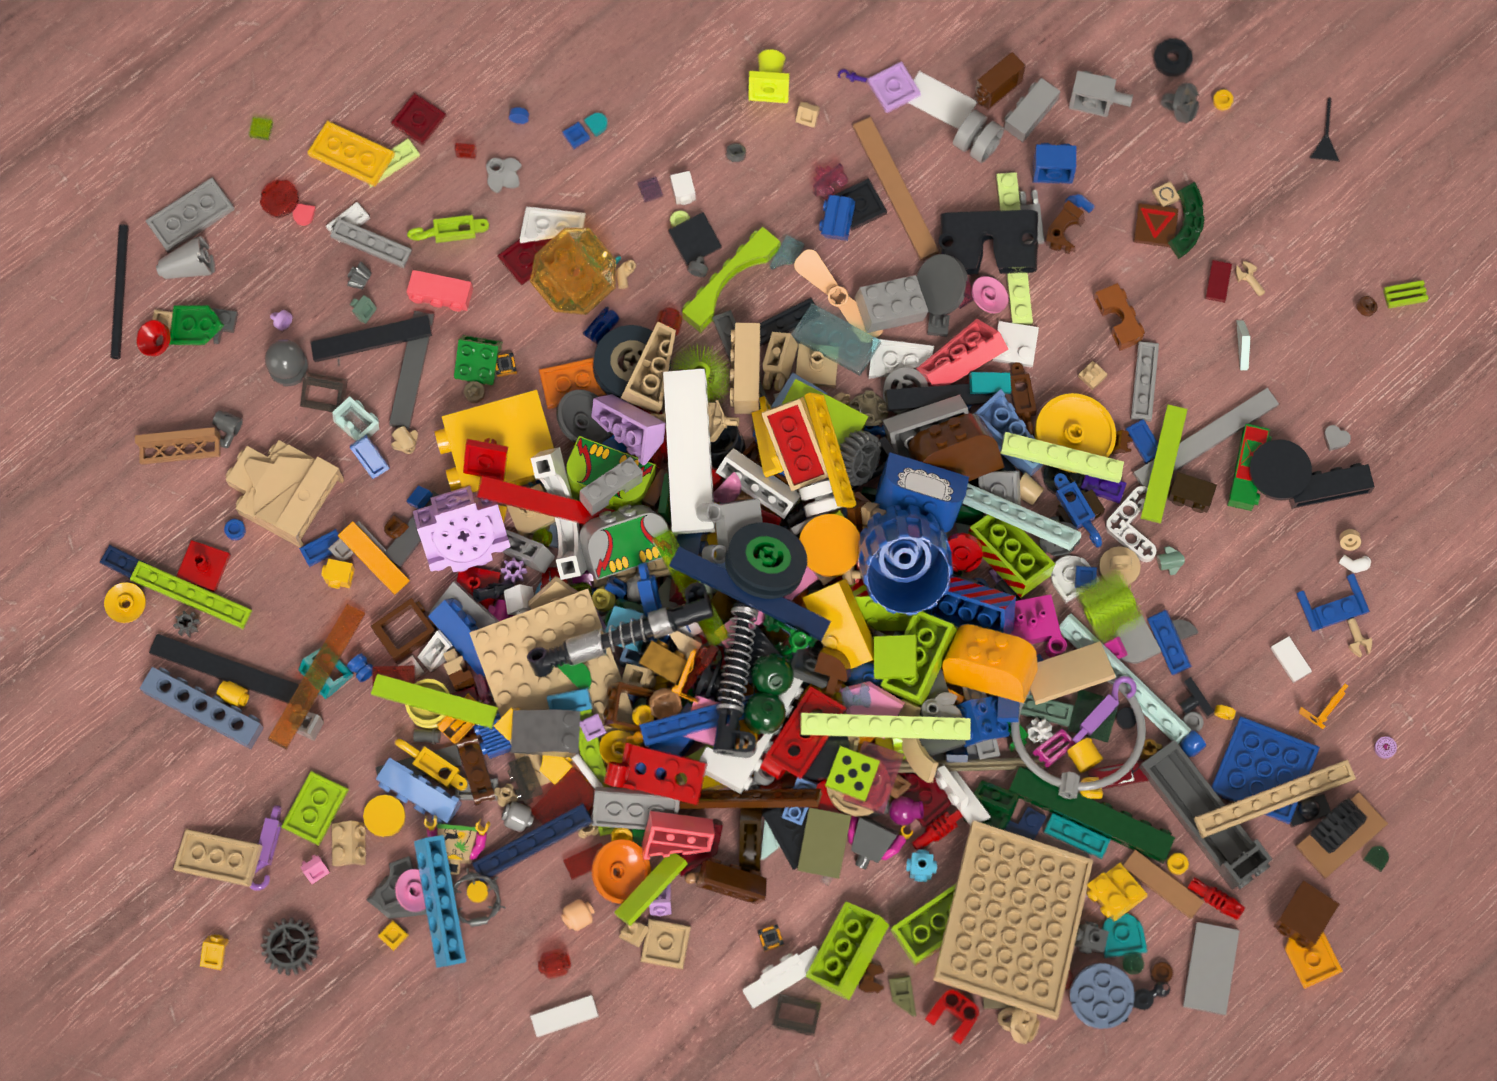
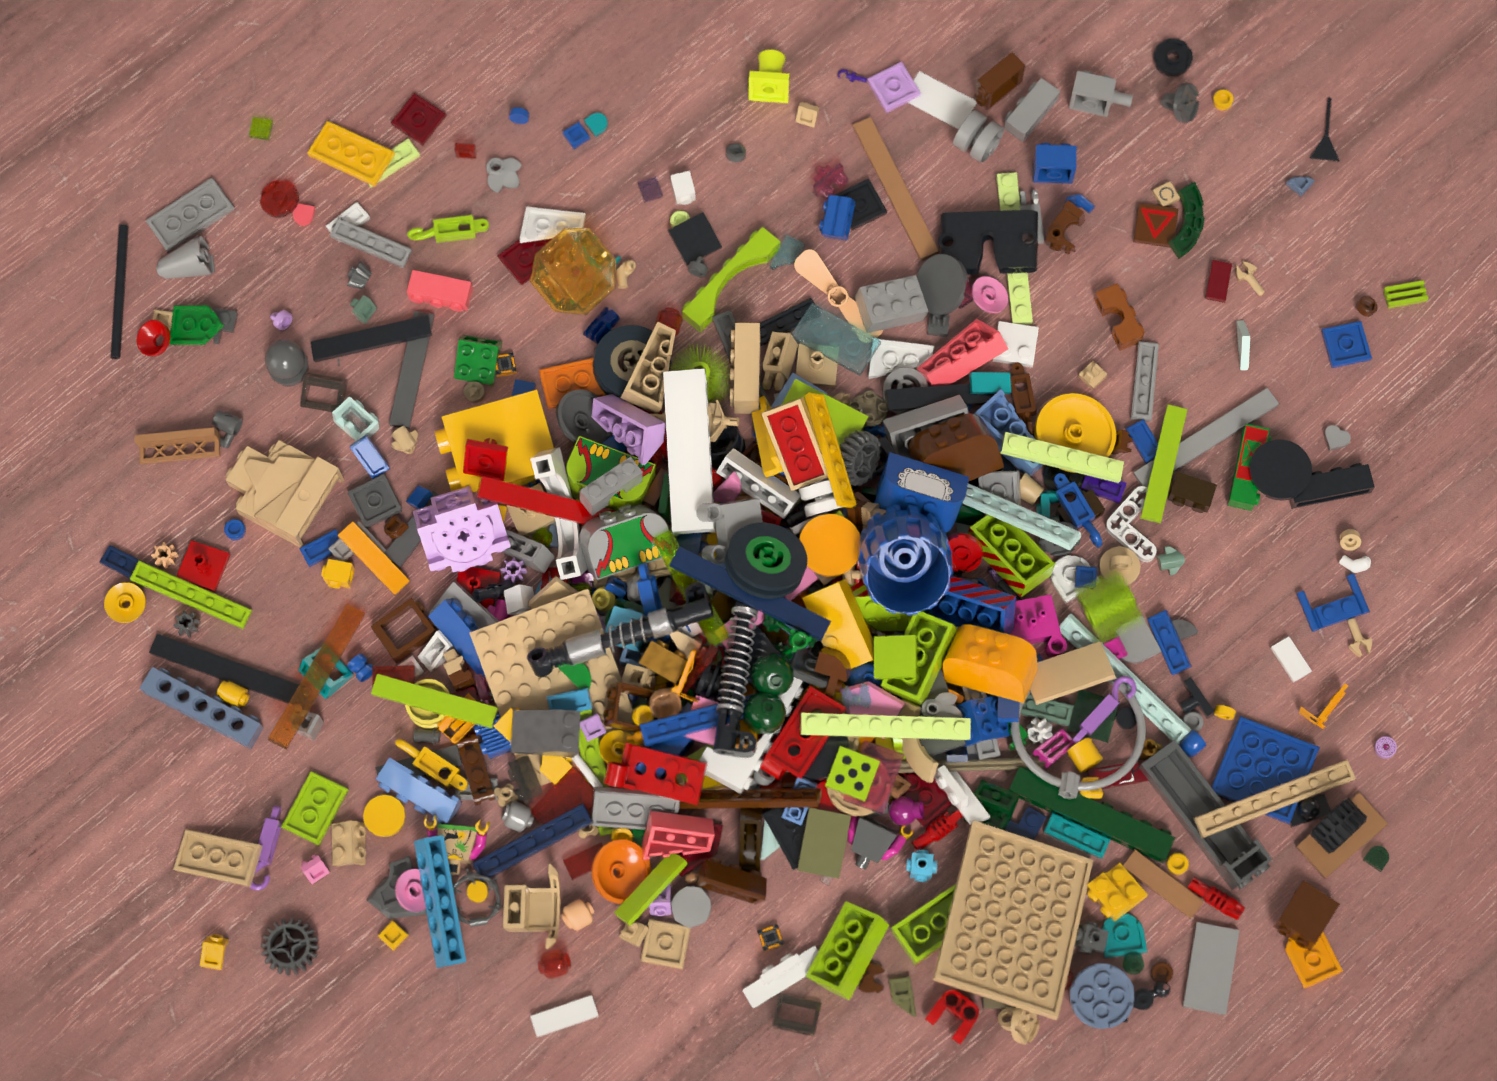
none -> light nougat gear [151,542,179,569]
none -> dark grey plate [347,474,402,529]
none -> tan piece [503,864,561,949]
none -> blue tile [511,379,536,397]
none -> light grey hat [671,886,711,928]
none -> teal bracket [1036,491,1060,519]
none -> sand blue tile [1286,176,1315,196]
none -> blue tile [1321,321,1372,368]

